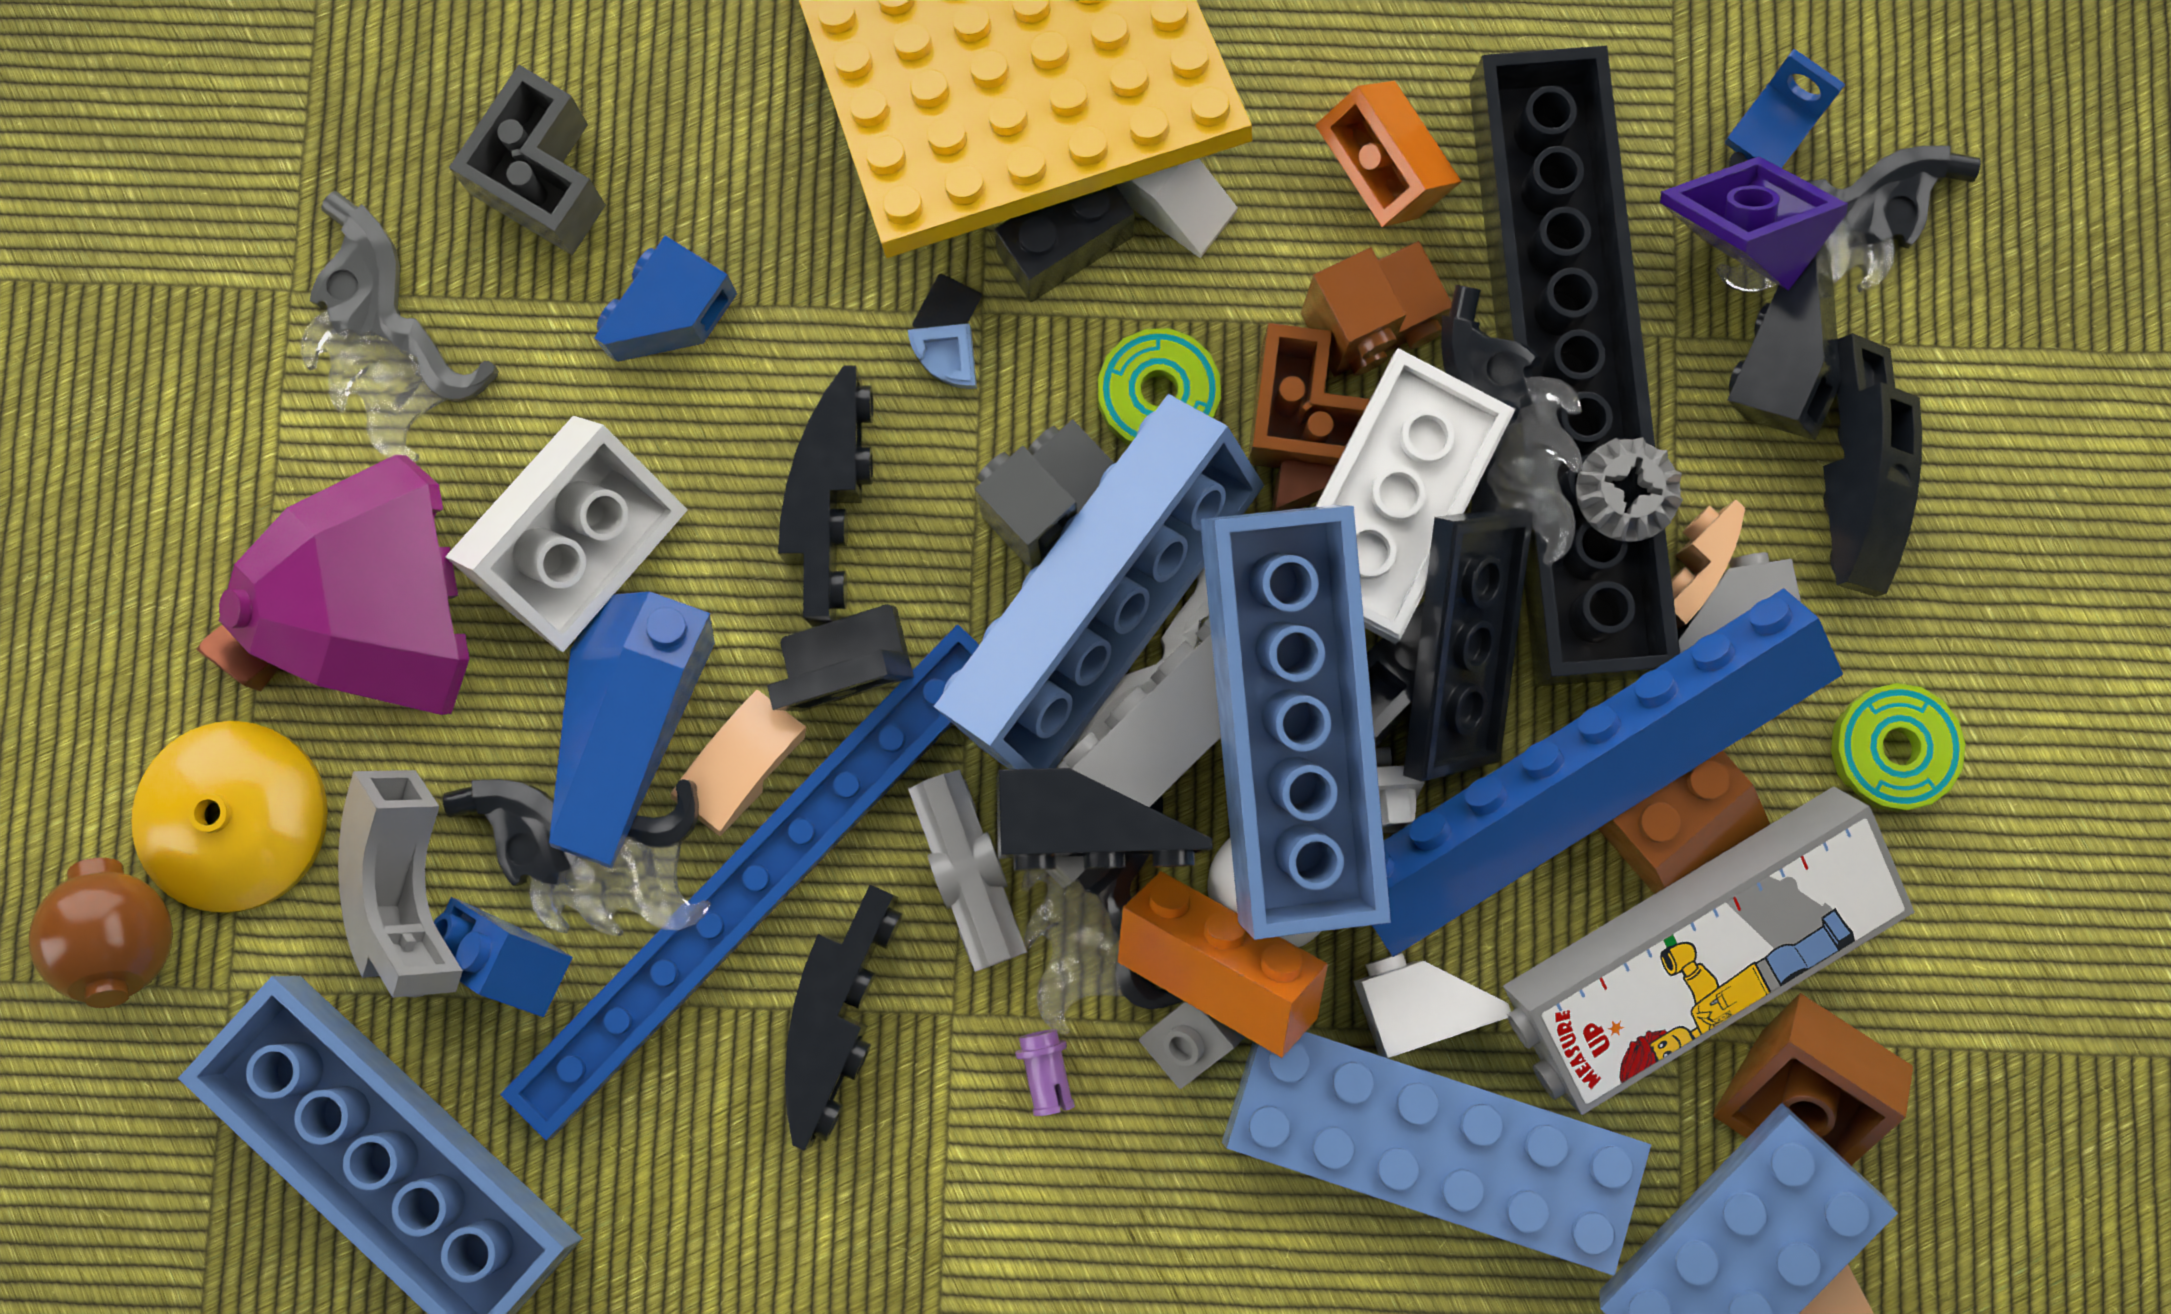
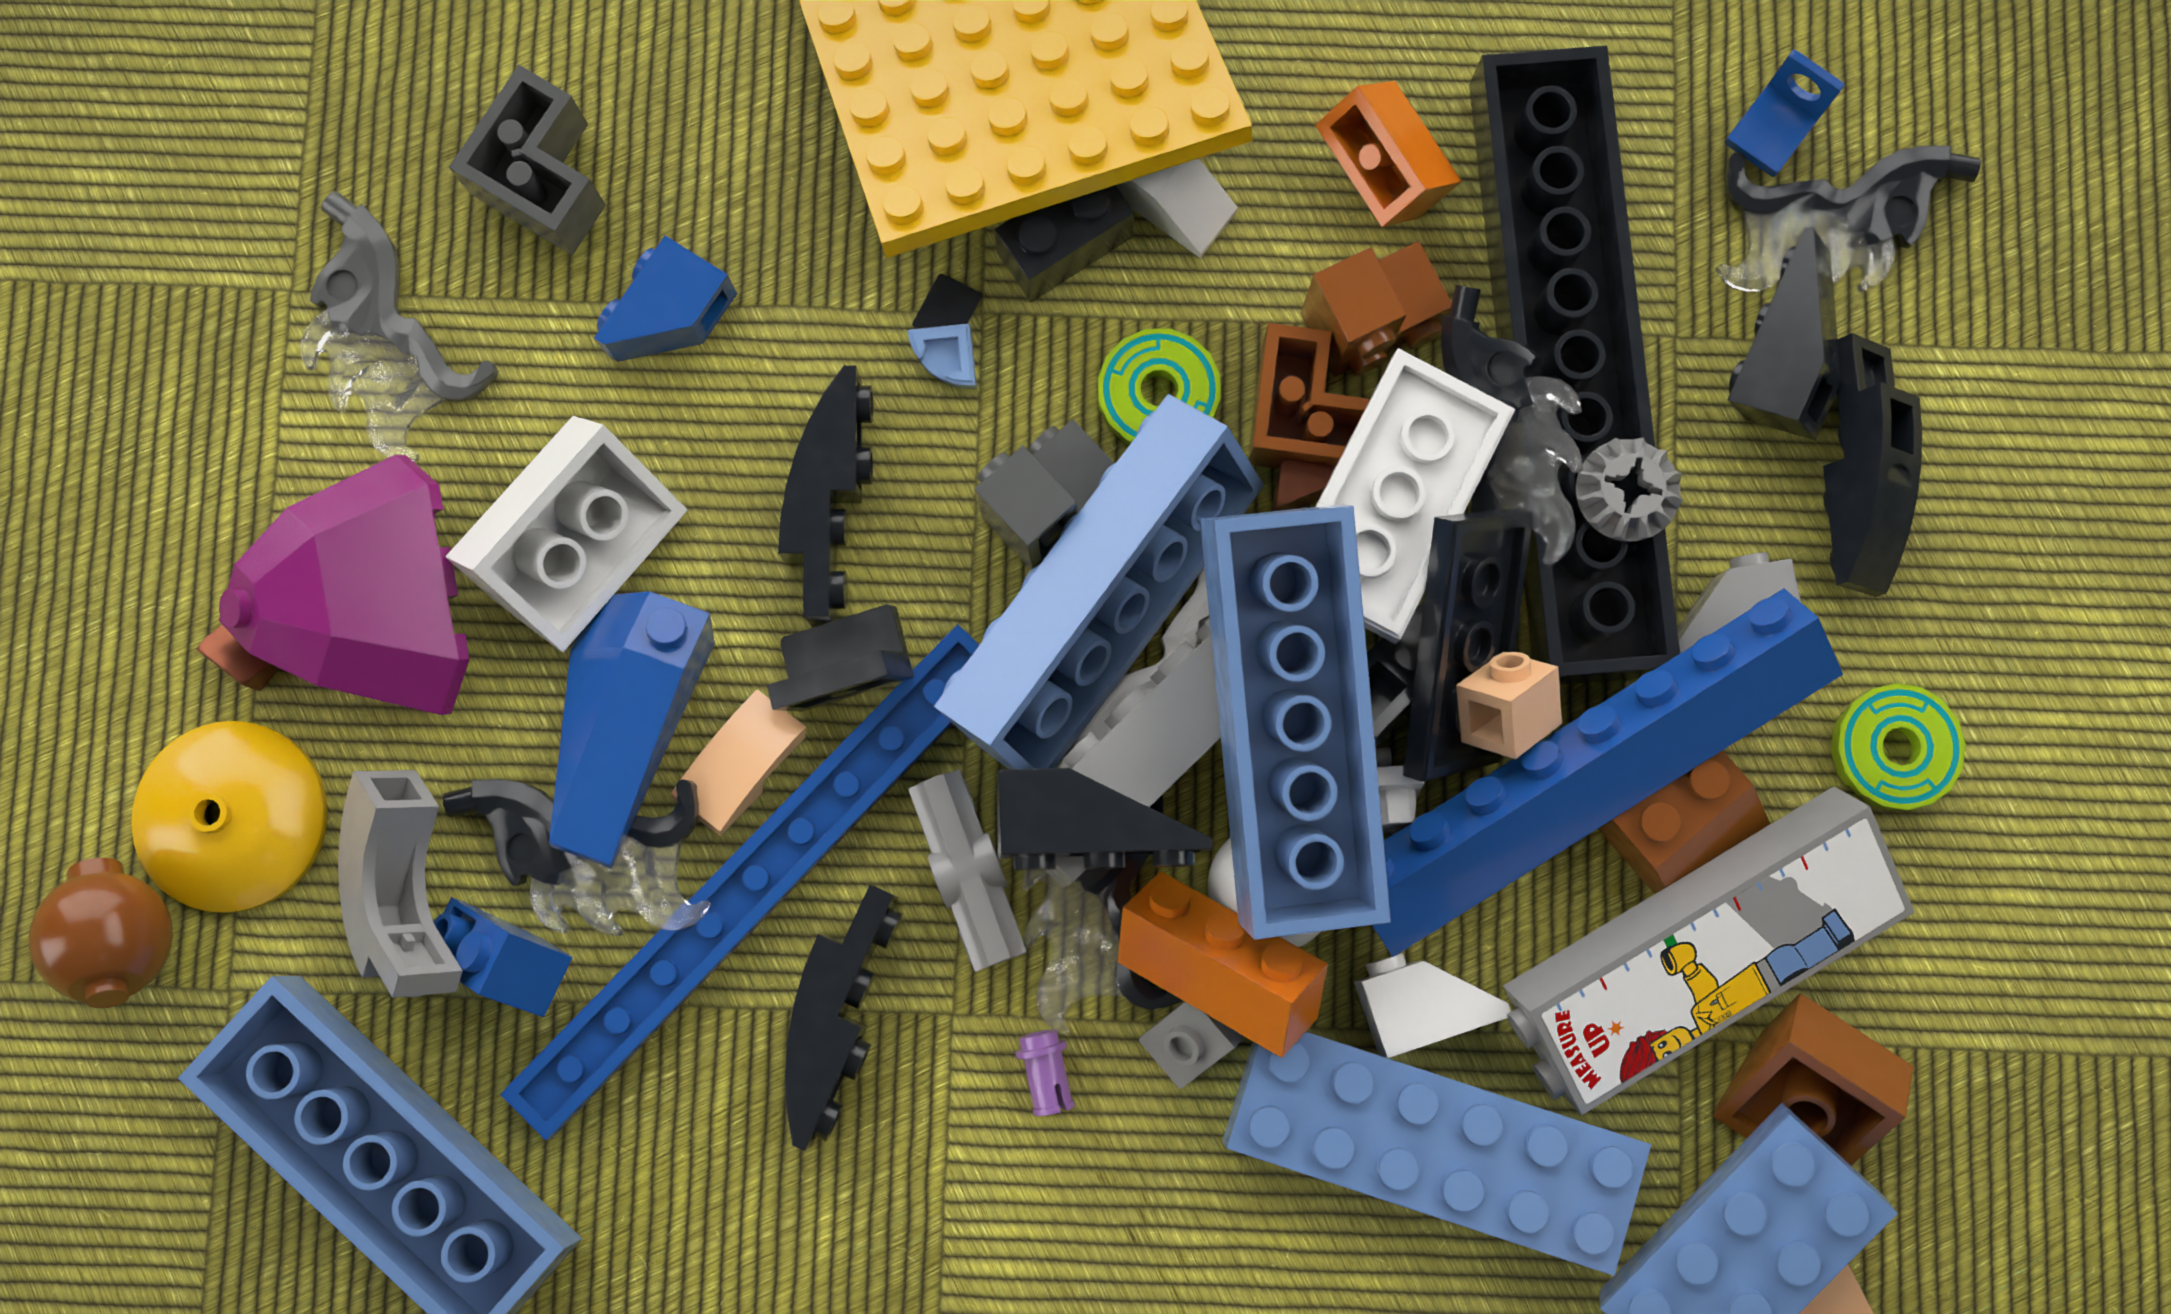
dark purple slope [1660,156,1848,291] -> none
light nougat slope [1671,499,1745,629] -> none
none -> light nougat brick [1456,651,1562,759]

